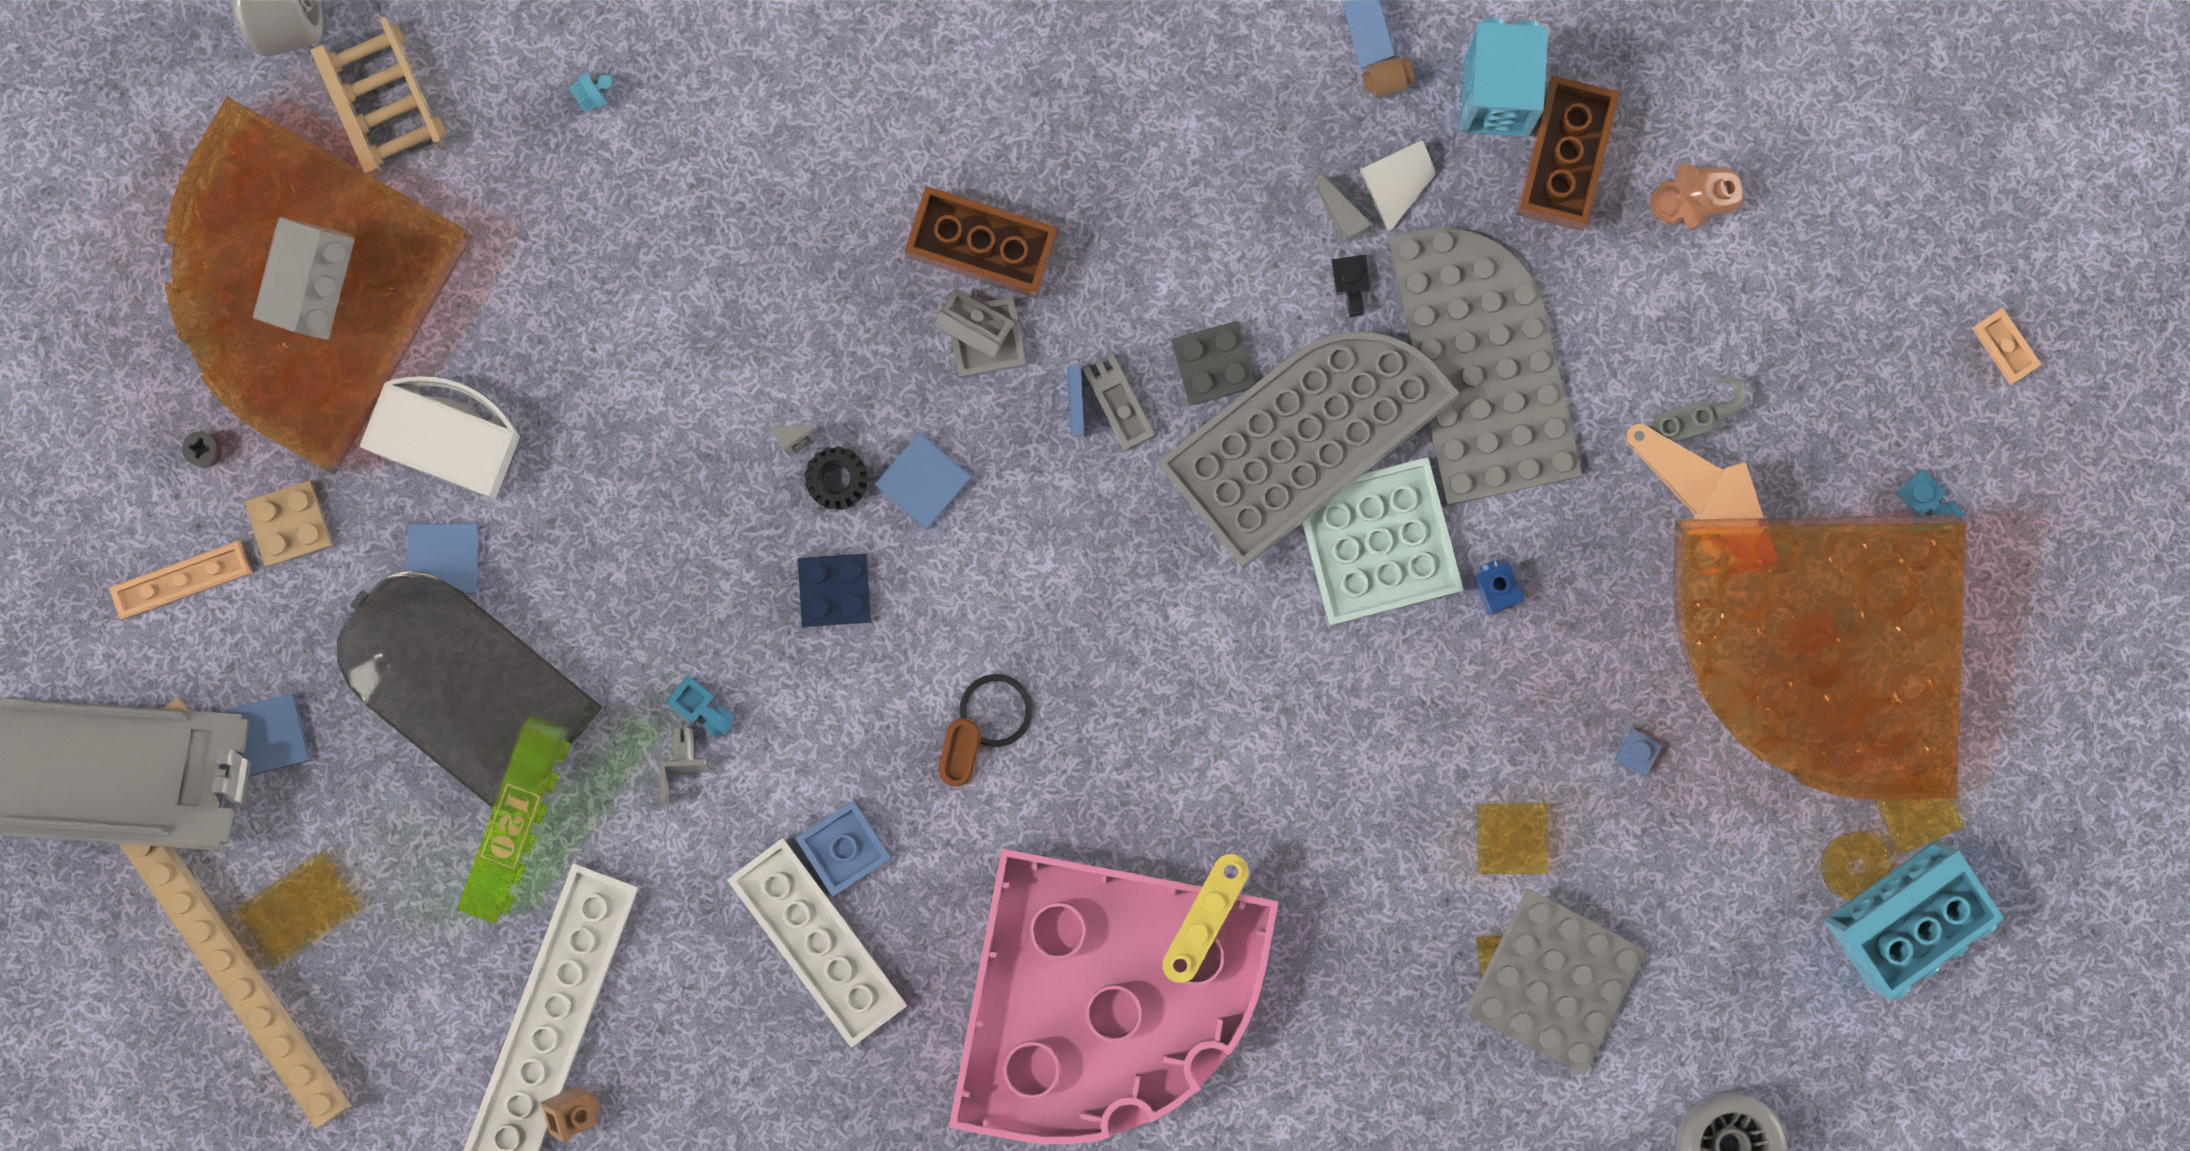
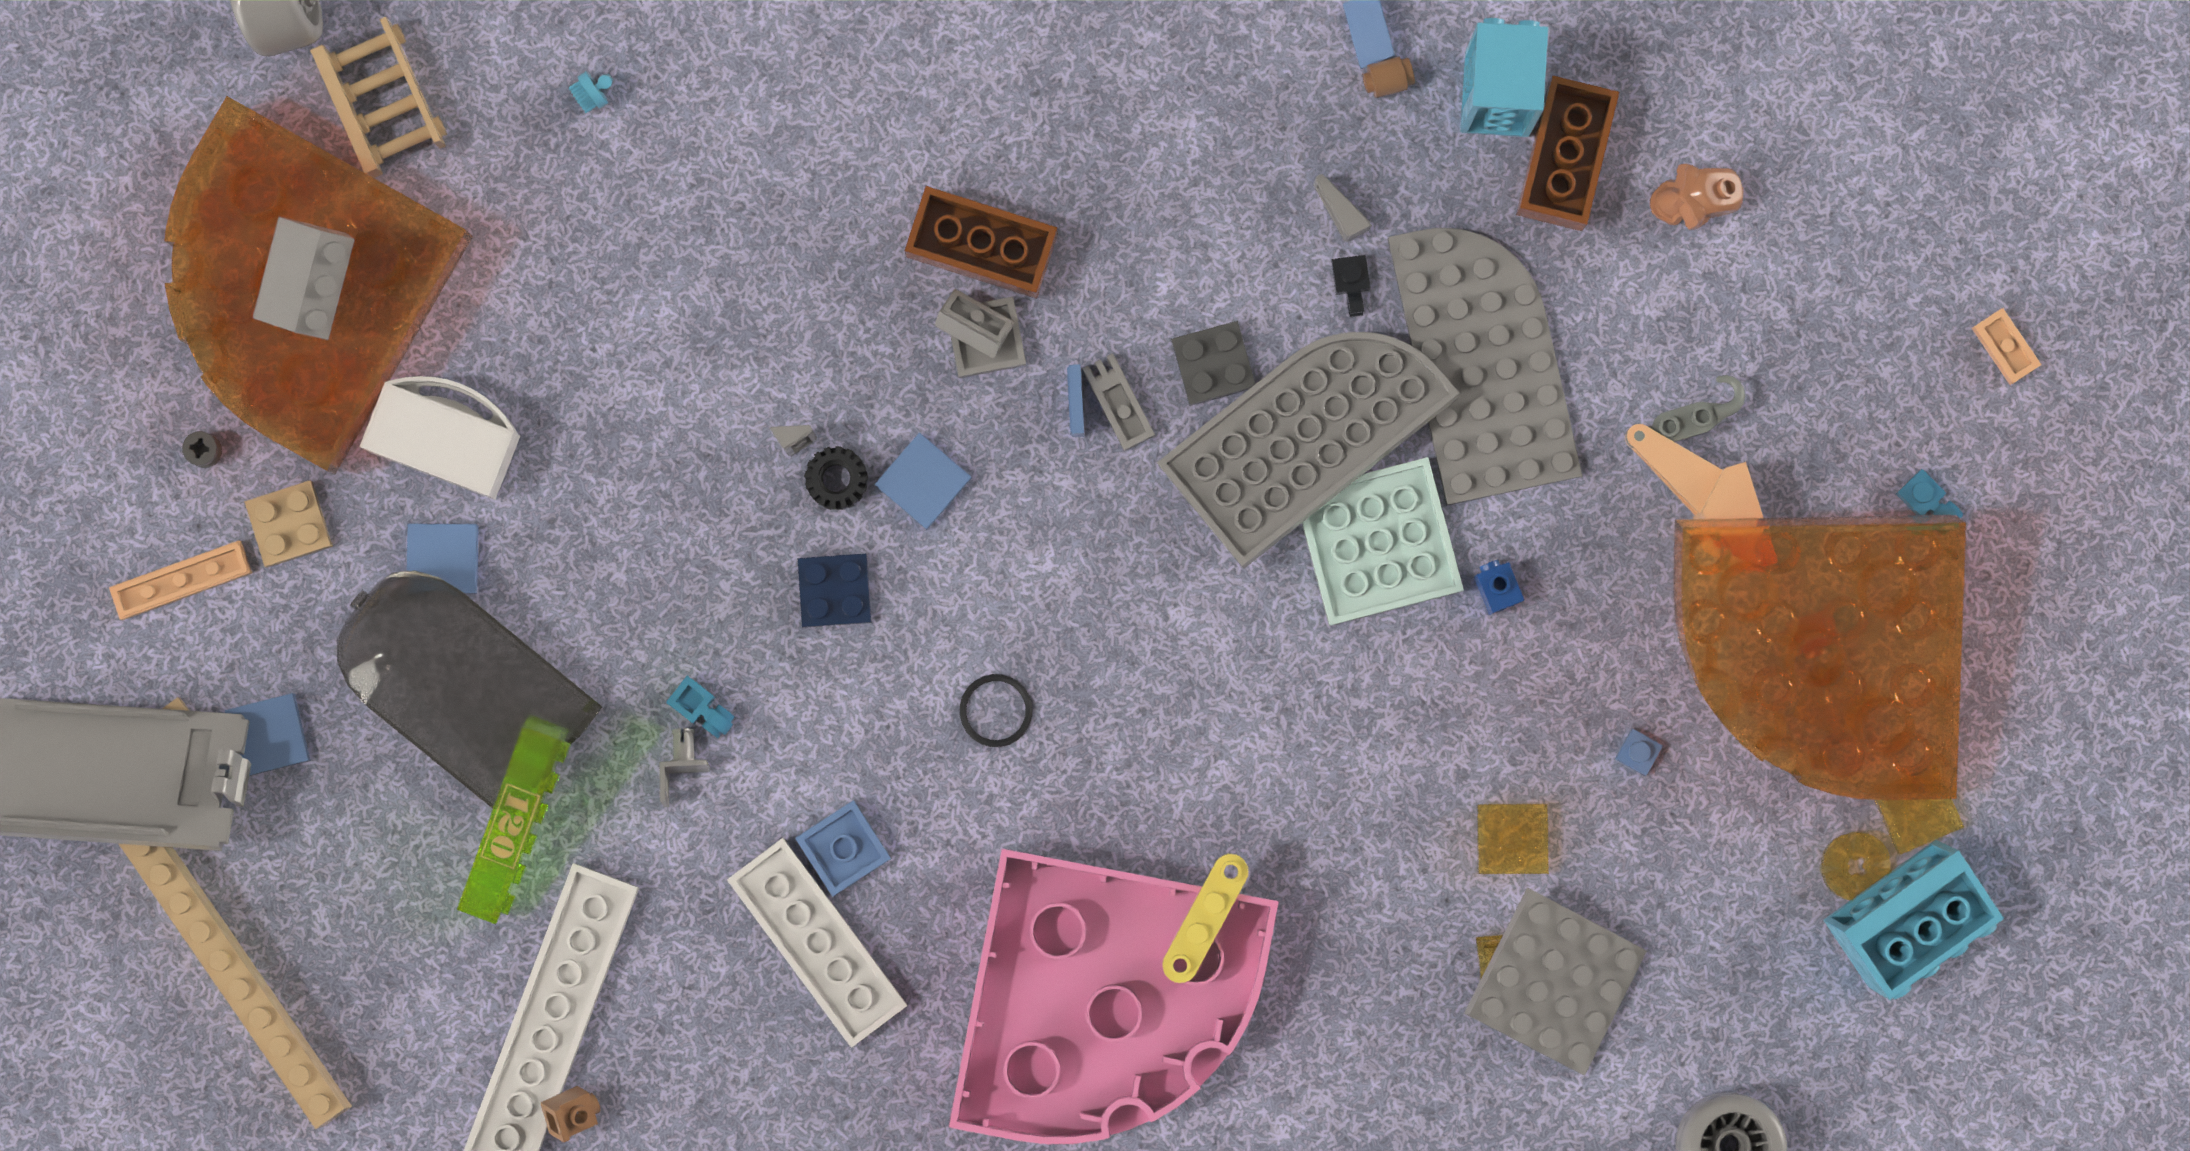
clear yellow plate [235,851,362,967] -> none
dark orange tile [938,718,982,787] -> none
white slope [1360,140,1436,232] -> none

